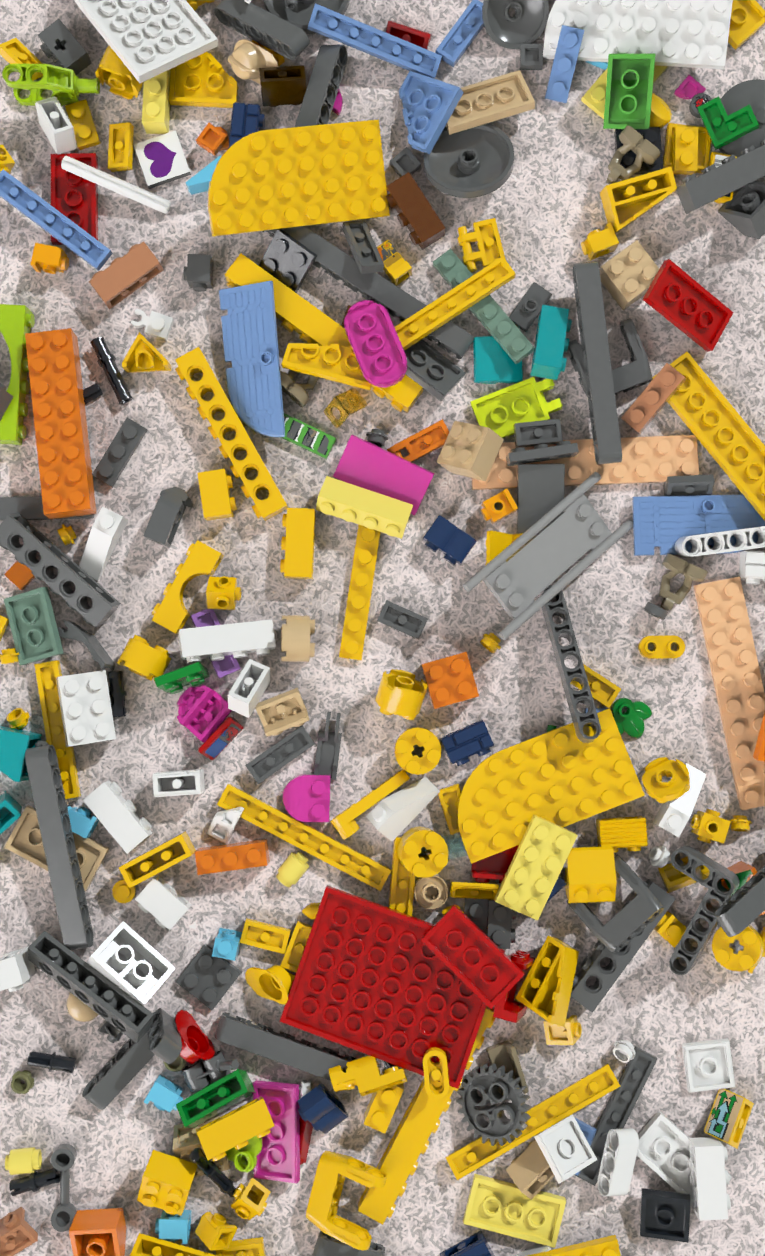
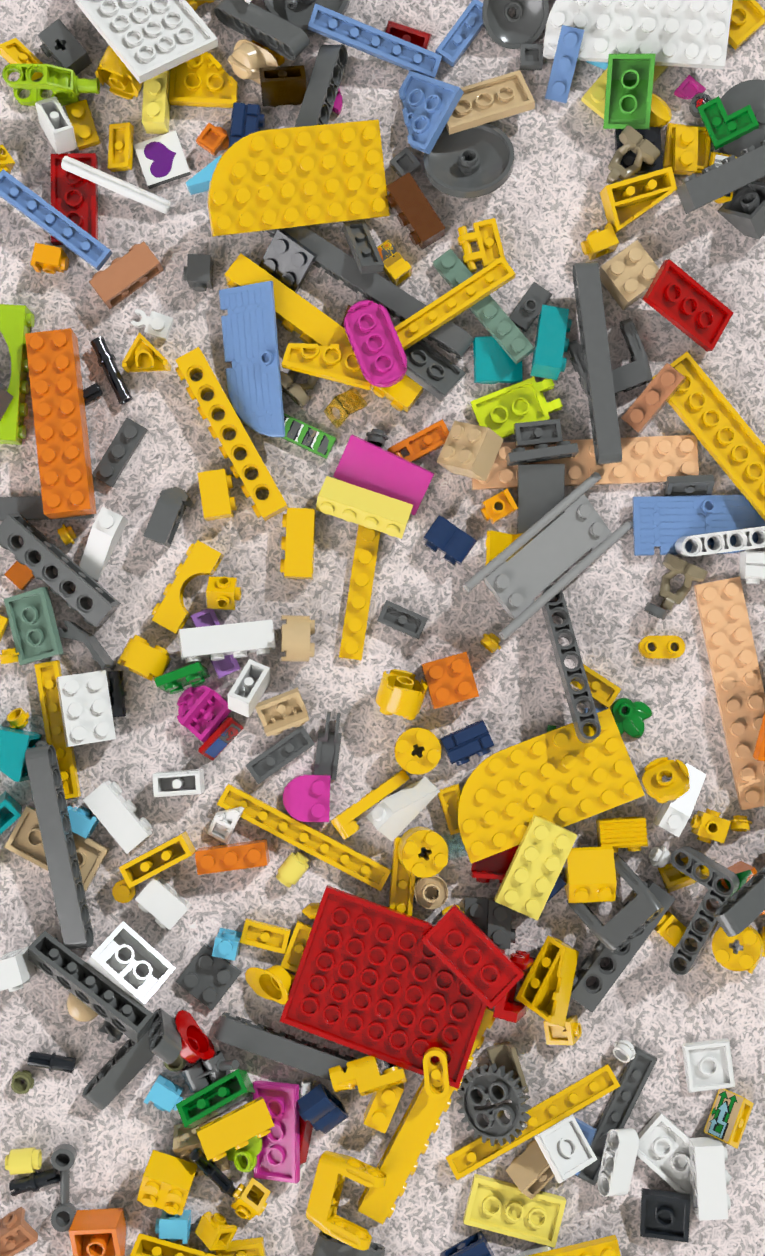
yellow slope [450,881,499,900] -> none

